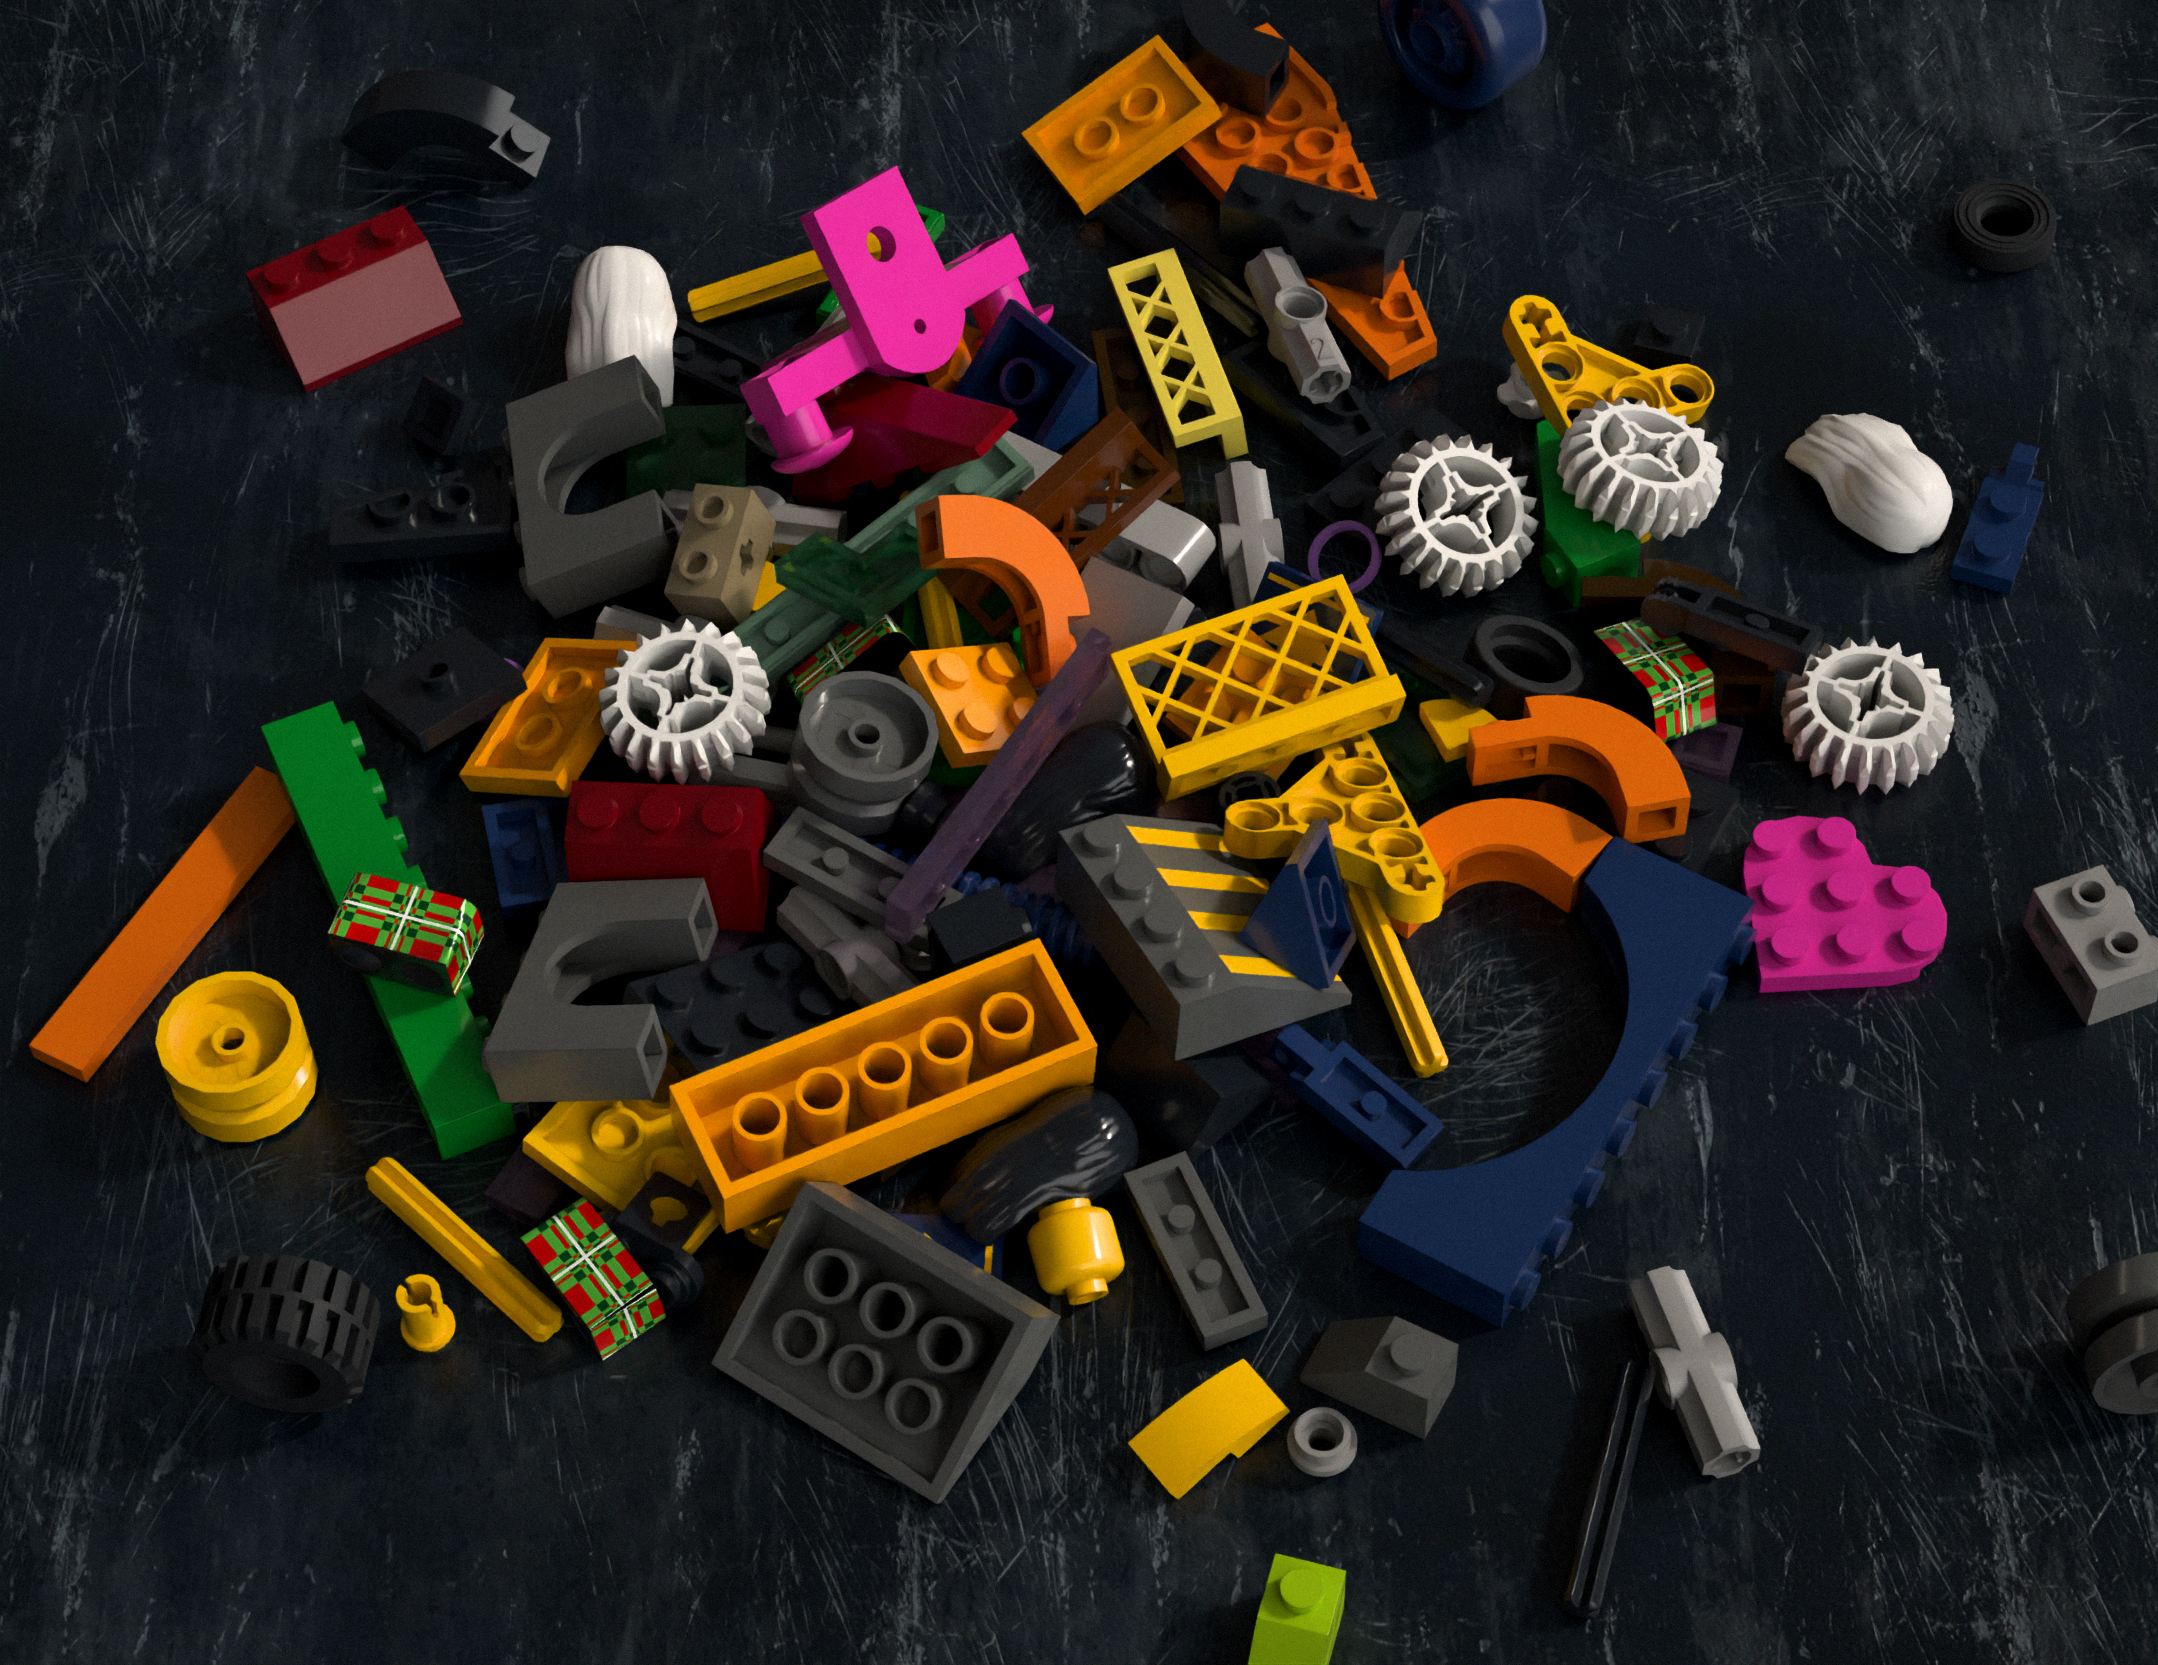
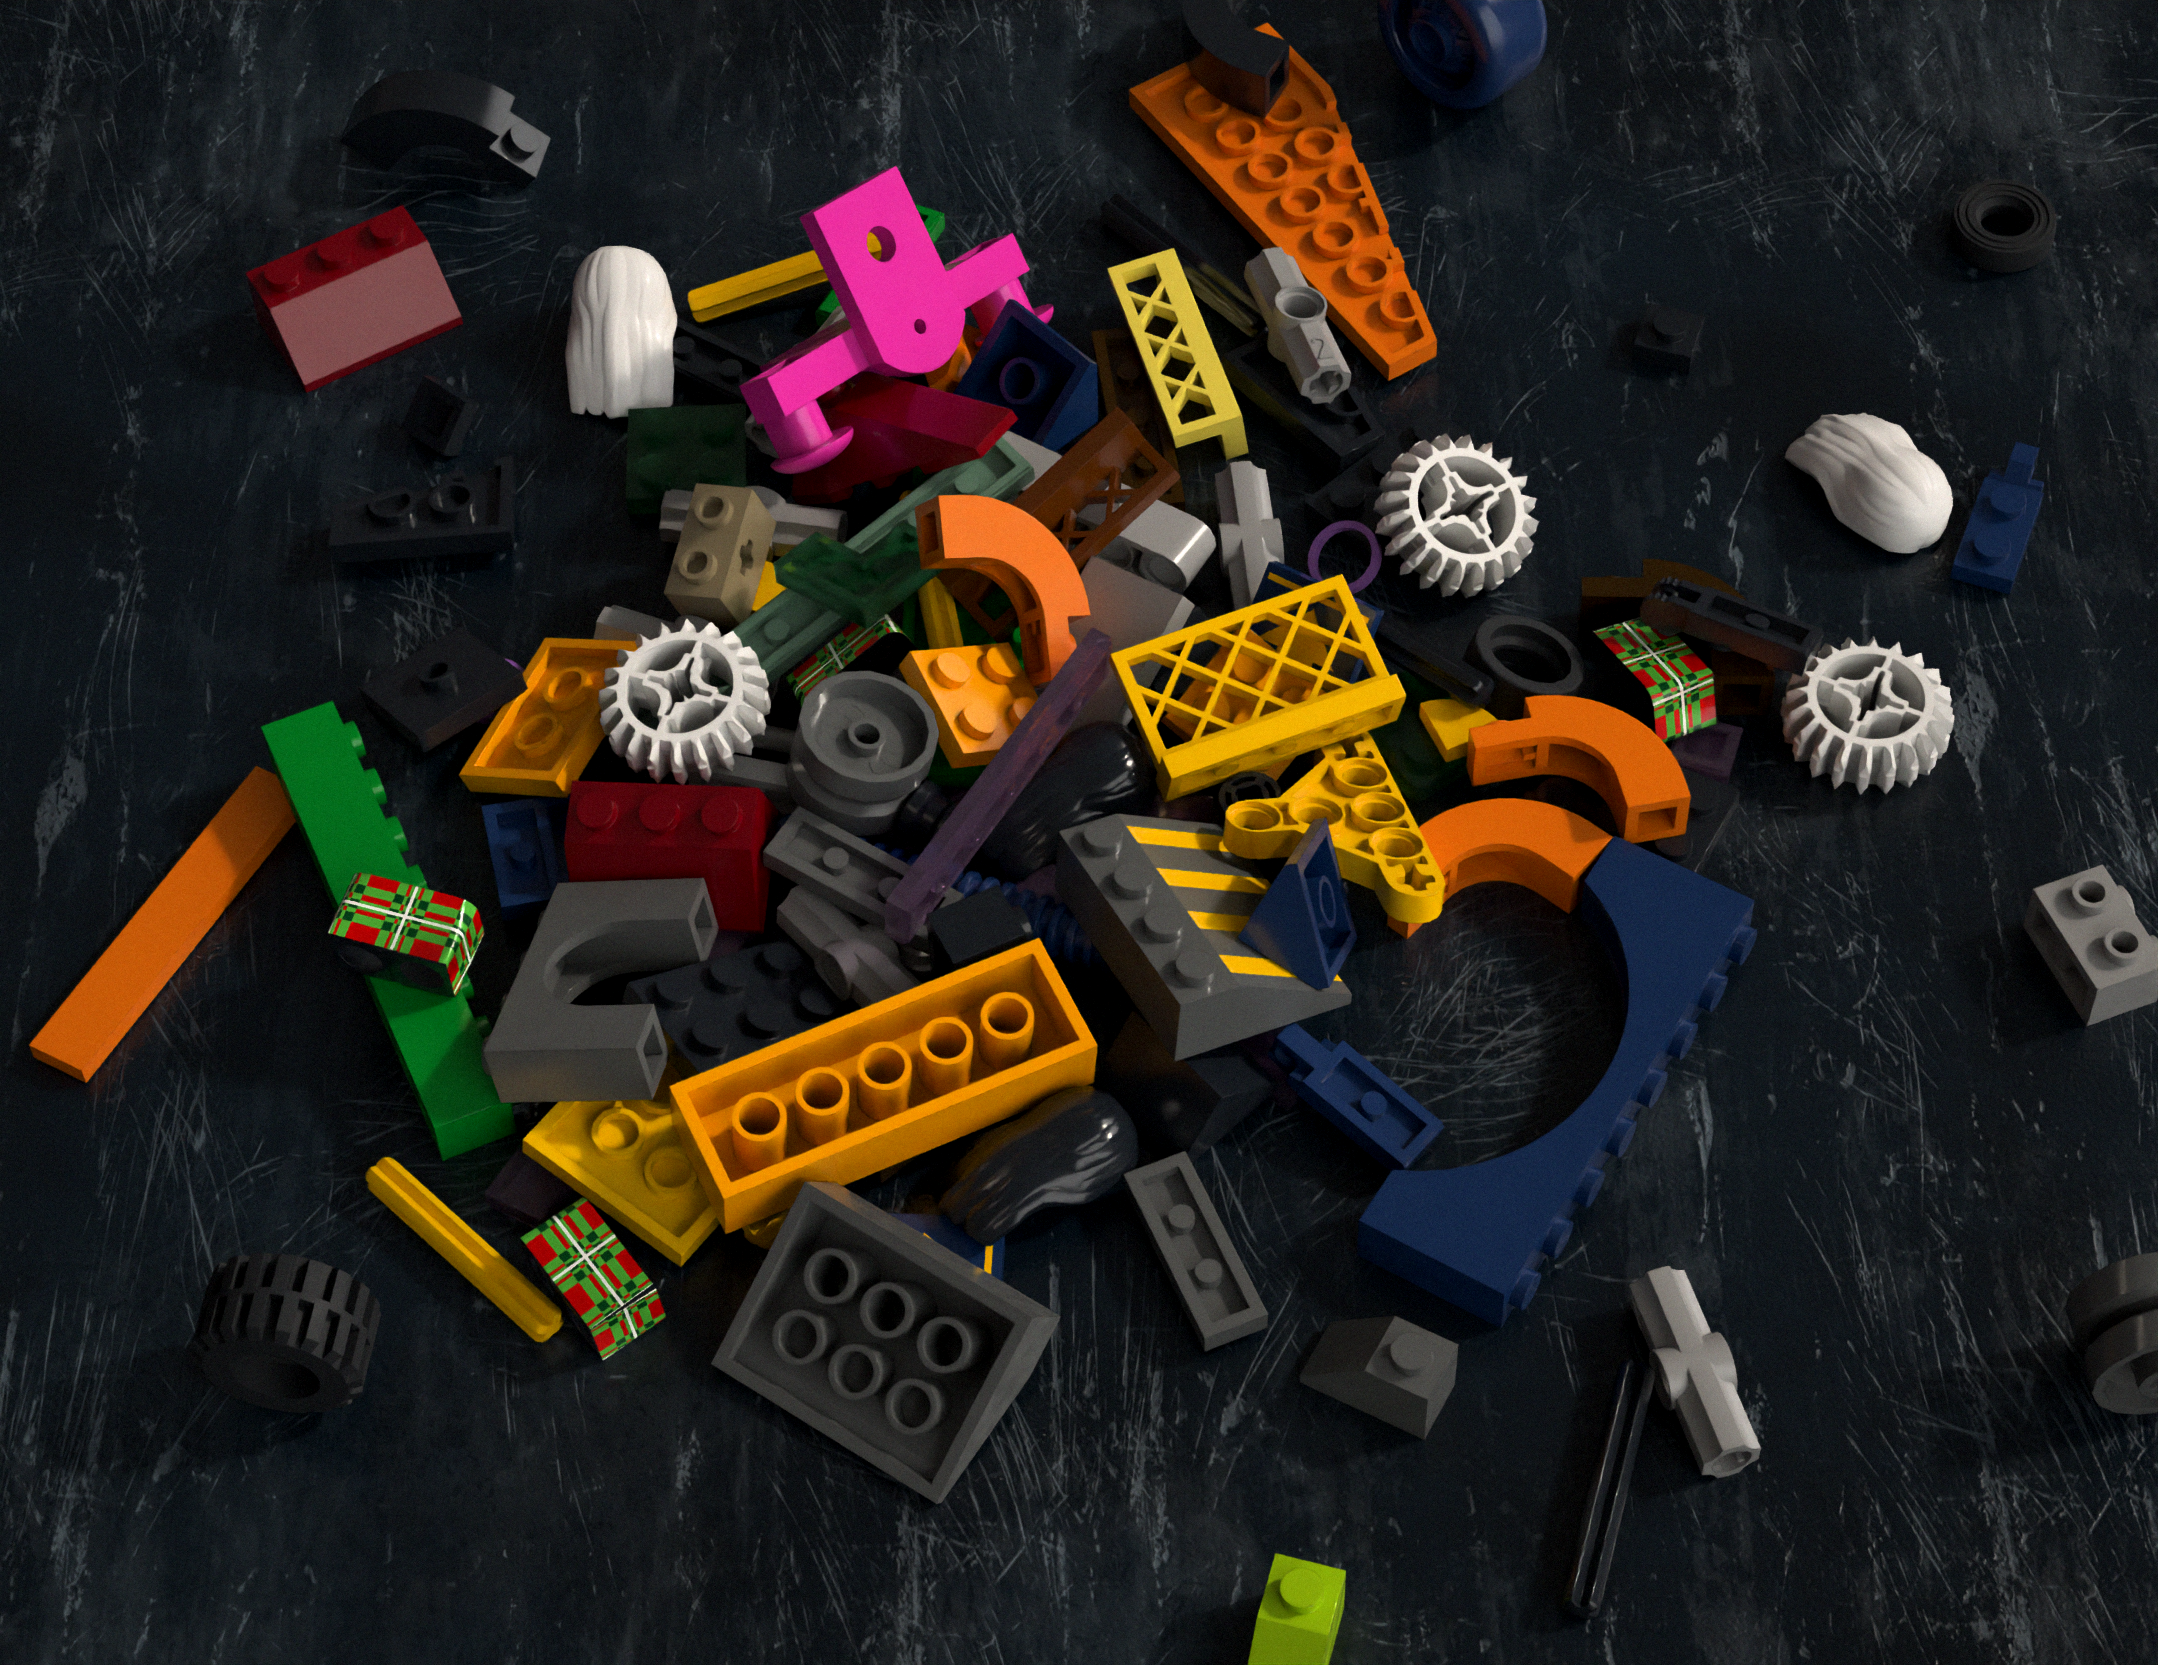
yellow wheel [155,972,318,1142] -> none
yellow pin [396,1274,456,1352] -> none
dark grey arch [503,354,681,620] -> none
black bracket [597,1171,712,1310] -> none
light orange plate [1021,35,1222,216] -> none
yellow head [1027,1198,1125,1305] -> none
yellow slope [1128,1359,1290,1500] -> none
black slope [1220,165,1423,299] -> none
light grey plate [1287,1407,1357,1477] -> none
yellow axle [1343,878,1448,1078] -> none
white plate [1497,362,1566,419] -> none
yellow beam [1502,295,1714,544] -> none
green slope [1533,419,1641,608] -> none
white gear [1557,396,1724,541] -> none
dark pink plate [1741,816,1947,993] -> none

